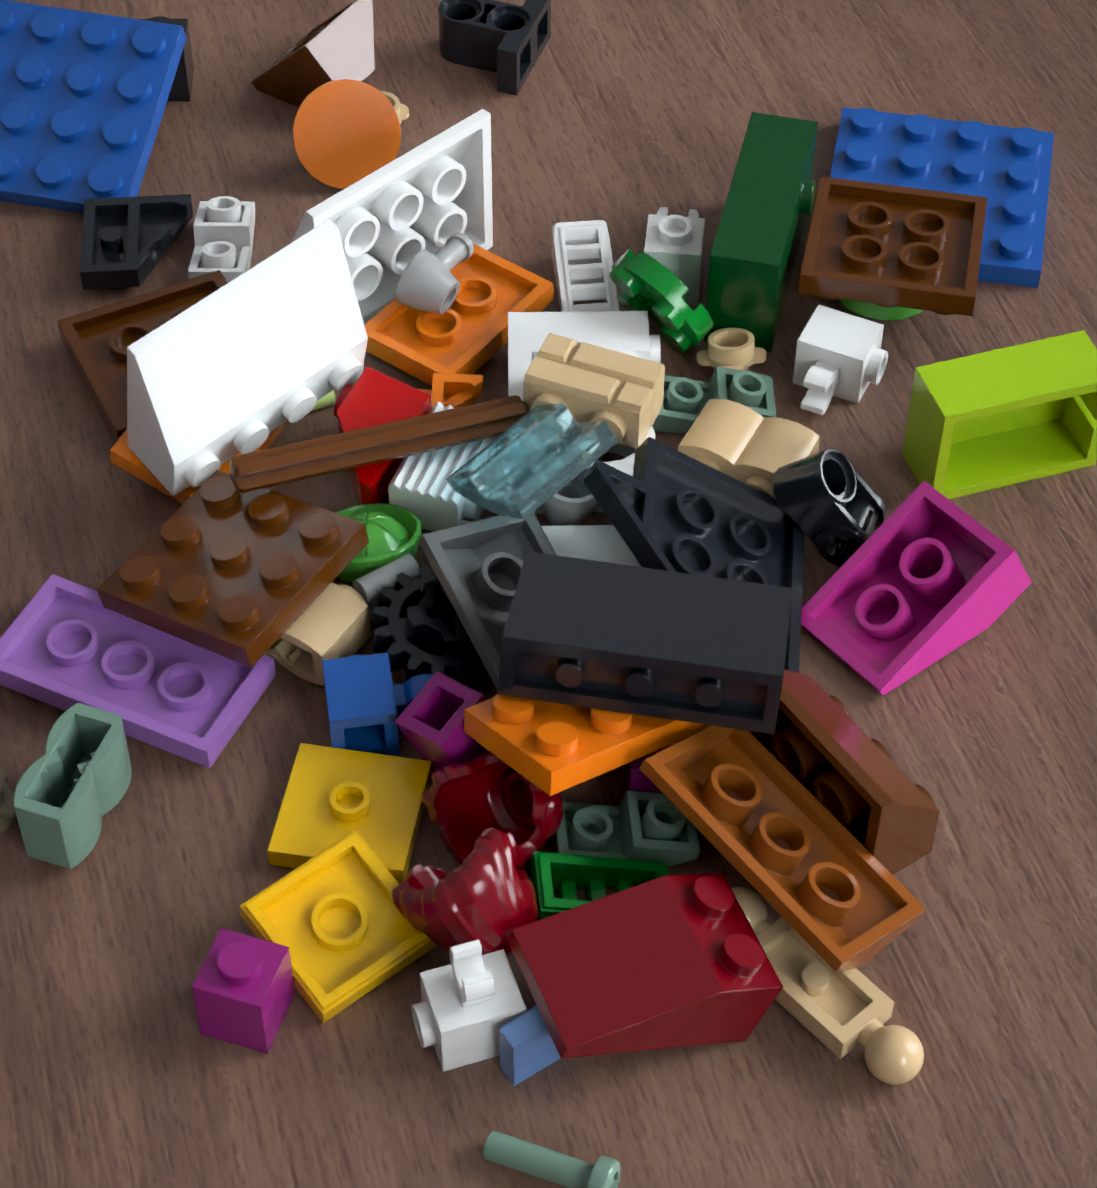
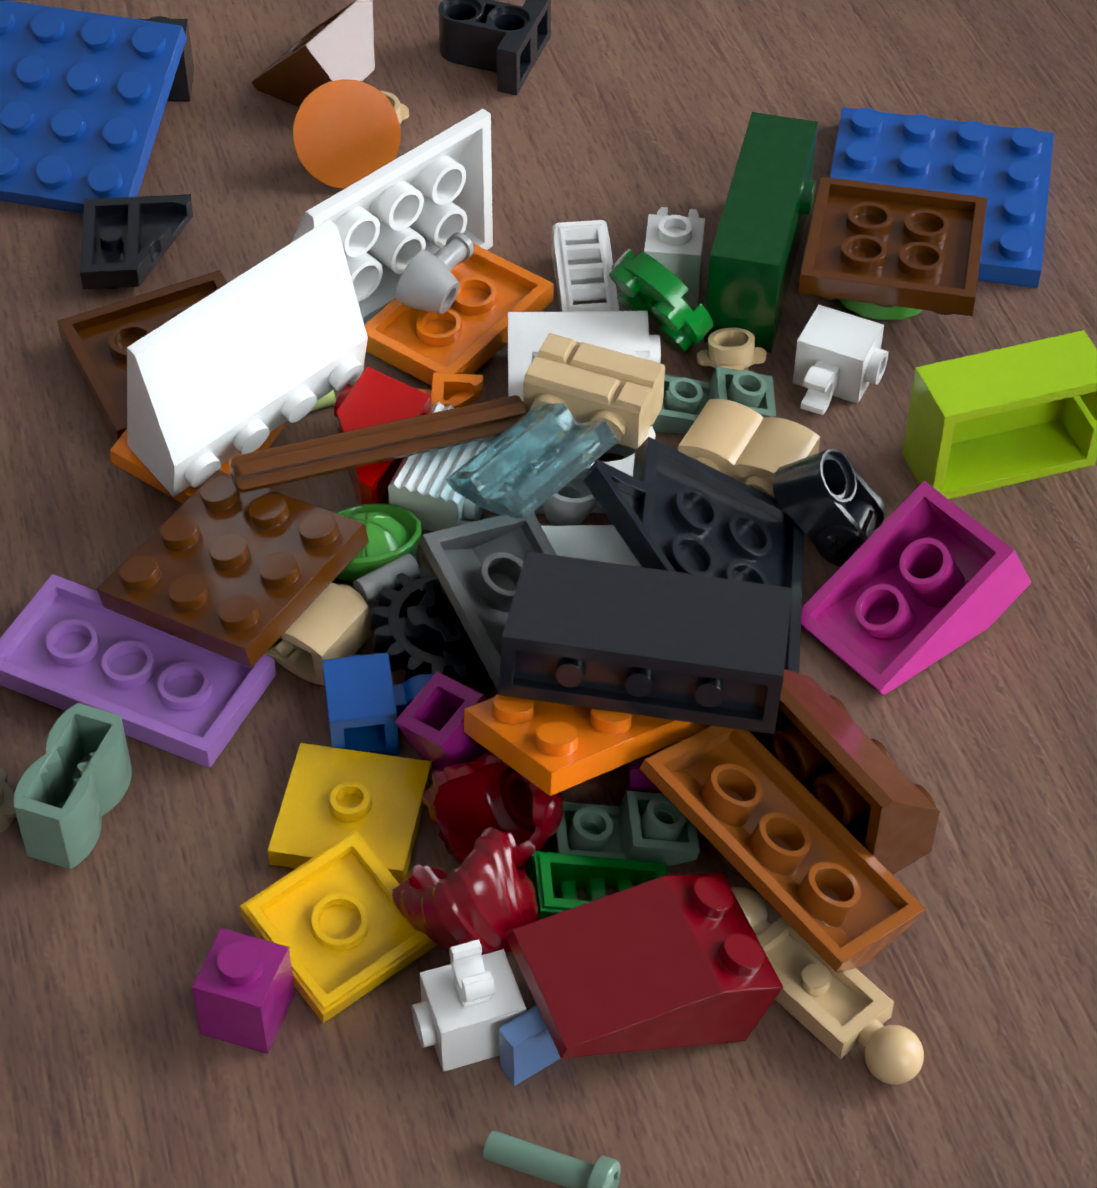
white slope [188,196,255,283] -> none

